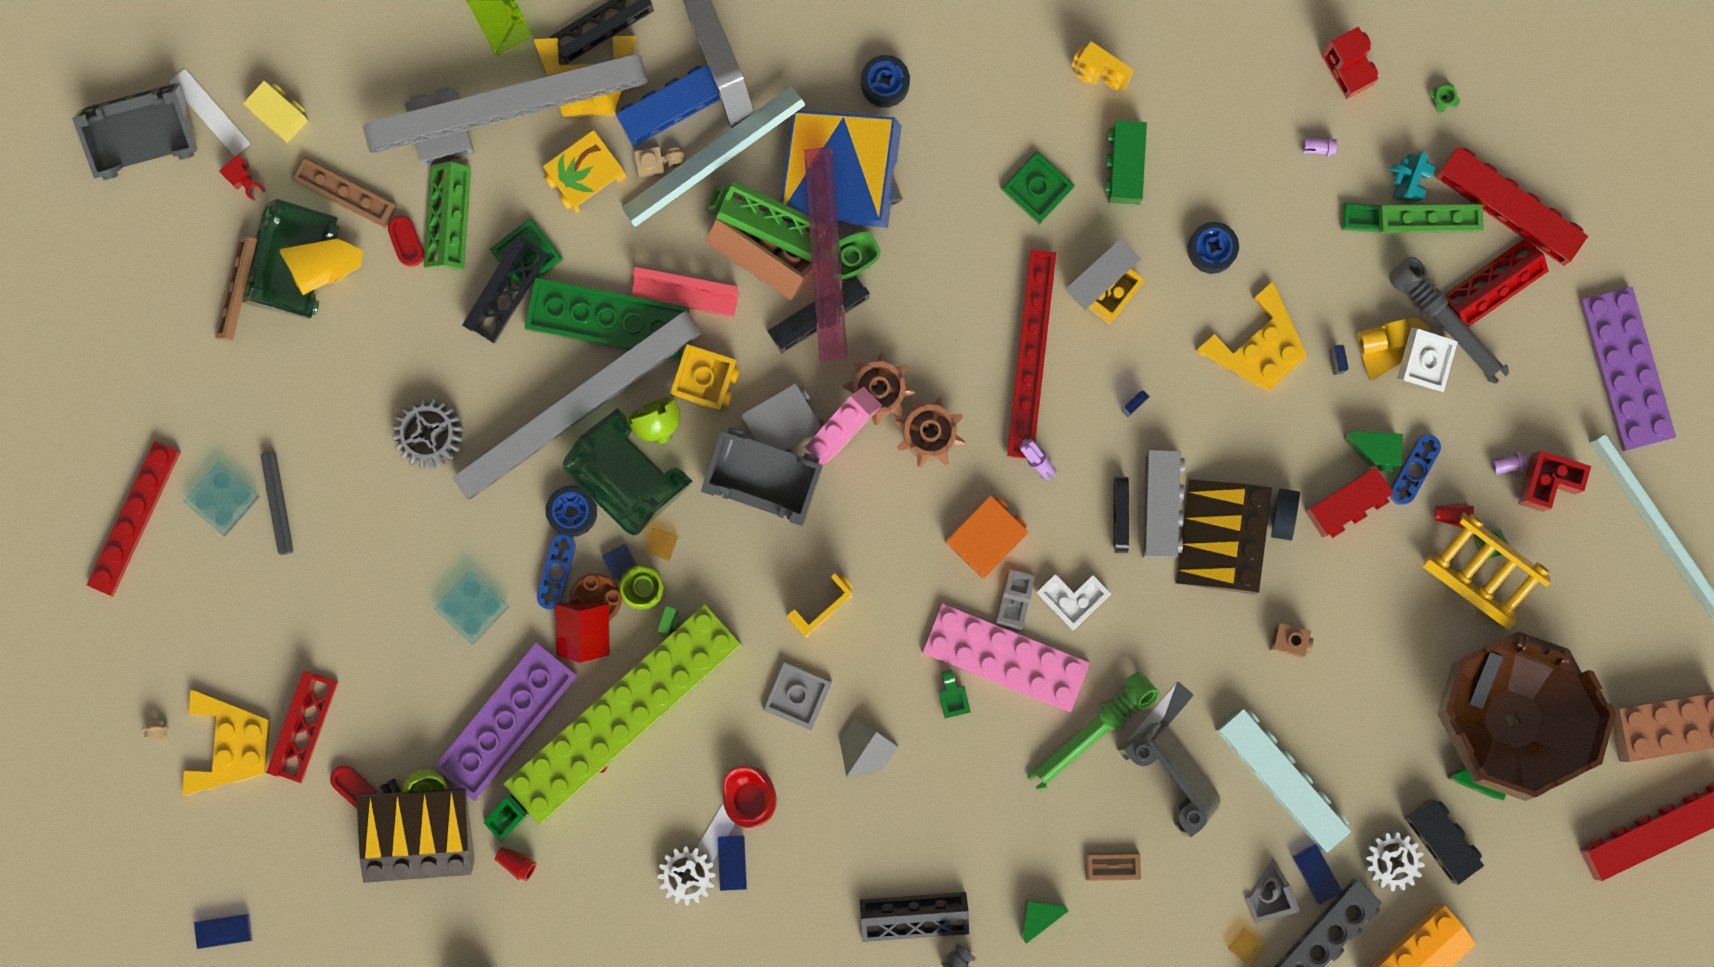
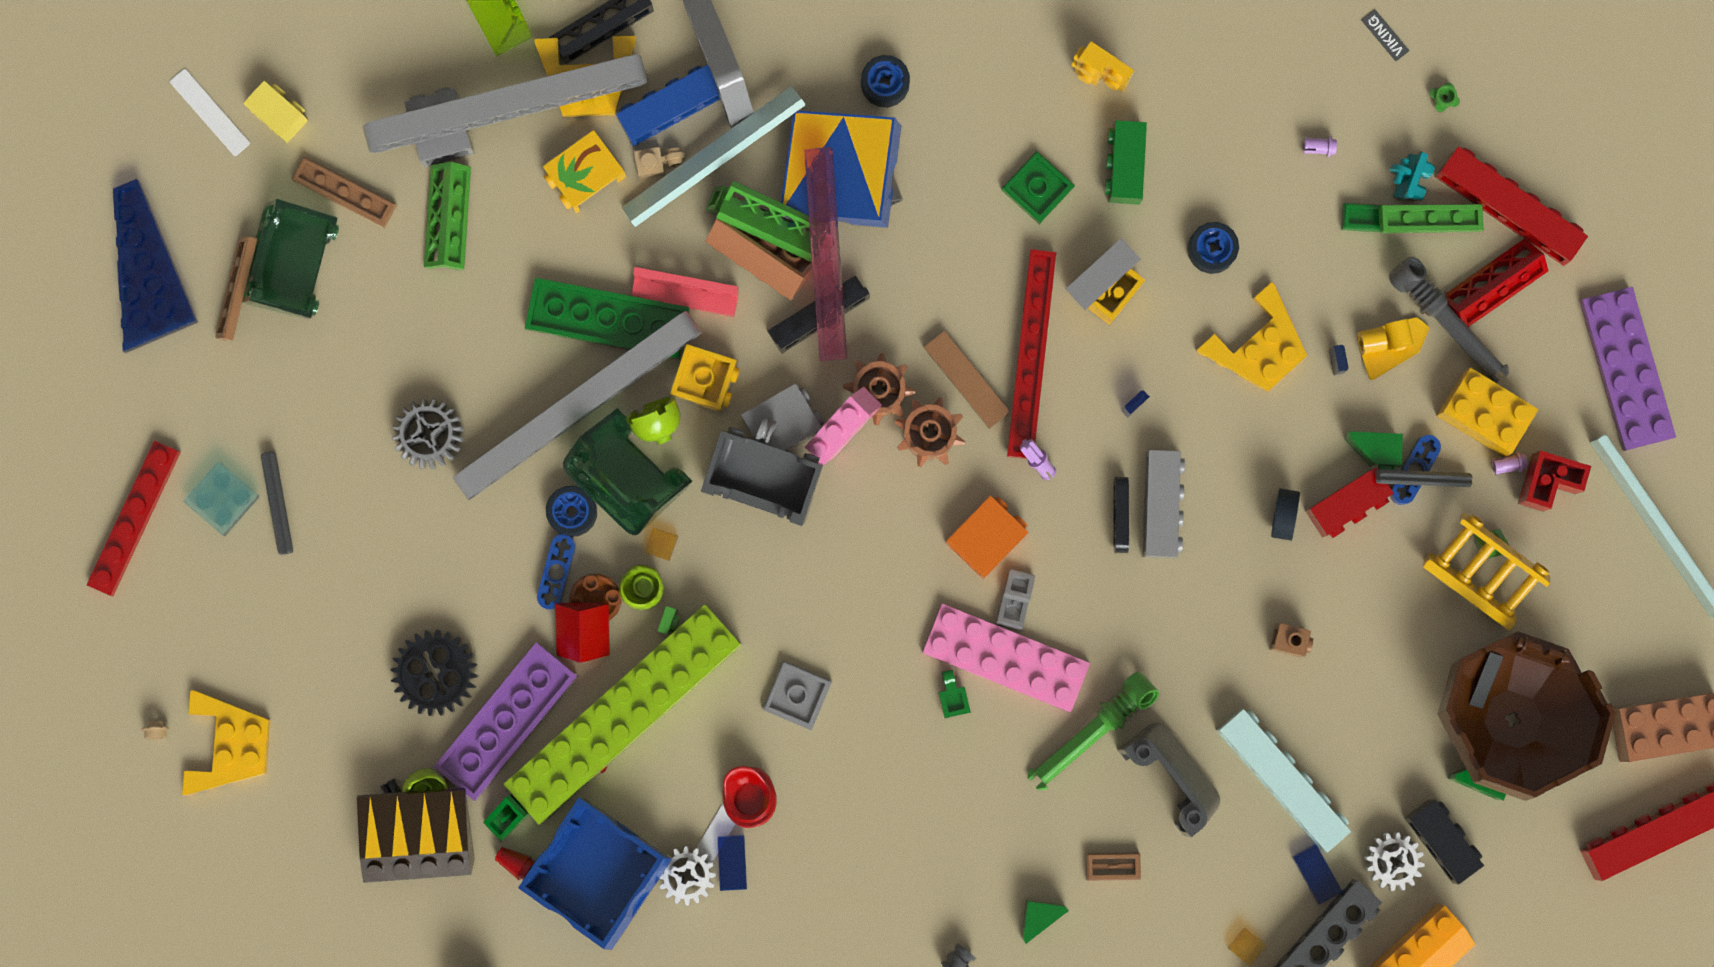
dark grey windscreen [72,83,198,180] -> none
clear blue tile [194,914,253,949] -> none
red piece [219,154,265,201] -> none
red fence [266,671,338,783] -> none
yellow panel [280,239,364,295] -> none
red tile [330,766,378,808] -> none
red tile [388,216,424,267] -> none
clear light blue plate [433,570,509,645] -> none
black fence [462,236,550,343] -> none
green tile [489,218,563,288] -> none
dark blue tile [602,544,637,580] -> none
yellow panel [787,573,853,638] -> none
bright green piece [823,232,881,280] -> none
light grey slope [839,717,898,777] -> none
black fence [860,892,969,942] -> none
white plate [1036,574,1111,631] -> none
sticker [1127,682,1193,742] -> none
dark brown slope [1176,479,1272,595] -> none
light grey slope [1245,858,1300,924] -> none
red brick [1321,26,1379,100] -> none
white plate [1397,328,1458,392] -> none
red cone [1434,503,1474,528] -> none
none -> clear blue wing [113,179,198,353]
none -> black gear [390,630,479,716]
none -> blue tile [518,797,672,950]
none -> light grey bush [756,417,777,444]
none -> medium nougat tile [924,331,1010,429]
none -> dark grey sticker [1361,10,1410,61]
none -> dark grey axle [1375,469,1473,487]
none -> yellow brick [1436,368,1539,457]

